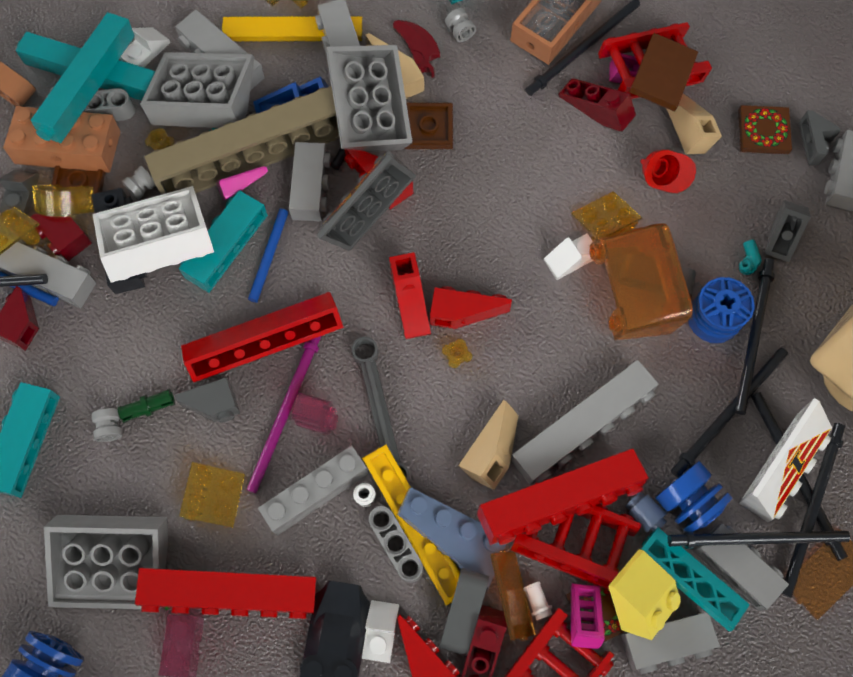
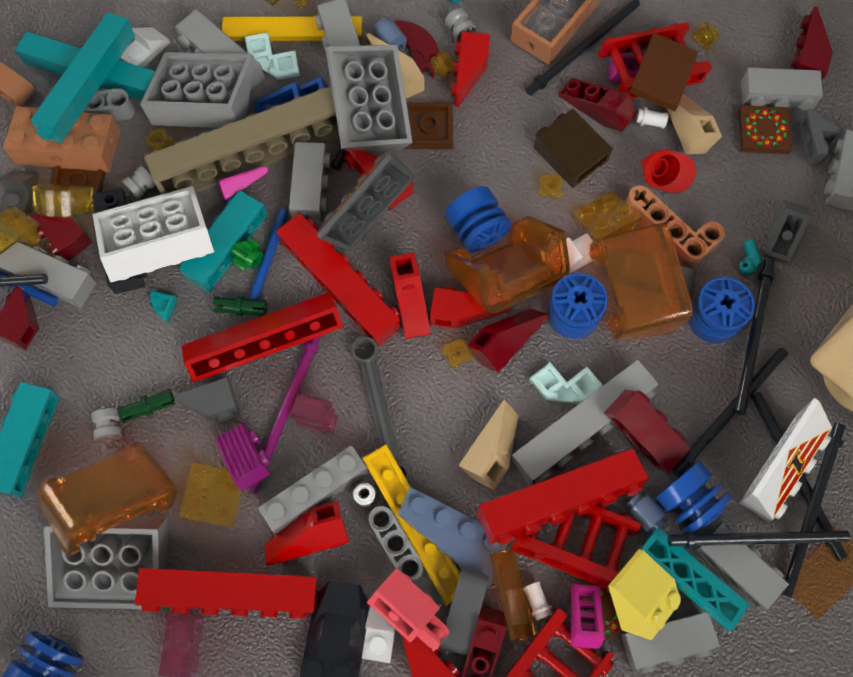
none -> clear orange windscreen [37,444,178,557]
none -> teal tile [150,290,178,322]
none -> dark green pin [213,296,268,317]
none -> magenta brick [215,423,271,491]
none -> green gear [231,238,263,271]
none -> light aqua tile [245,33,300,80]
none -> red slope [264,500,349,566]
none -> red brick [276,213,401,347]
none -> coral brick [367,568,449,649]
none -> sand blue brick [374,18,407,52]
none -> clear yellow plate [431,52,454,78]
none -> clear orange windscreen [444,216,570,314]
none -> blue wheel [445,186,512,253]
none -> red slope [451,32,490,107]
none -> dark red slope [467,309,549,373]
none -> light aqua tile [529,362,604,404]
none -> dark brown brick [534,109,613,188]
none -> clear yellow plate [538,174,564,199]
none -> blue wheel [547,273,608,340]
none -> dark red brick [604,390,690,473]
none -> nougat beam [624,185,725,268]
none -> white pin [635,107,668,129]
none -> clear yellow plate [694,22,719,51]
none -> light grey brick [741,68,823,110]
none -> dark red slope [790,6,833,80]

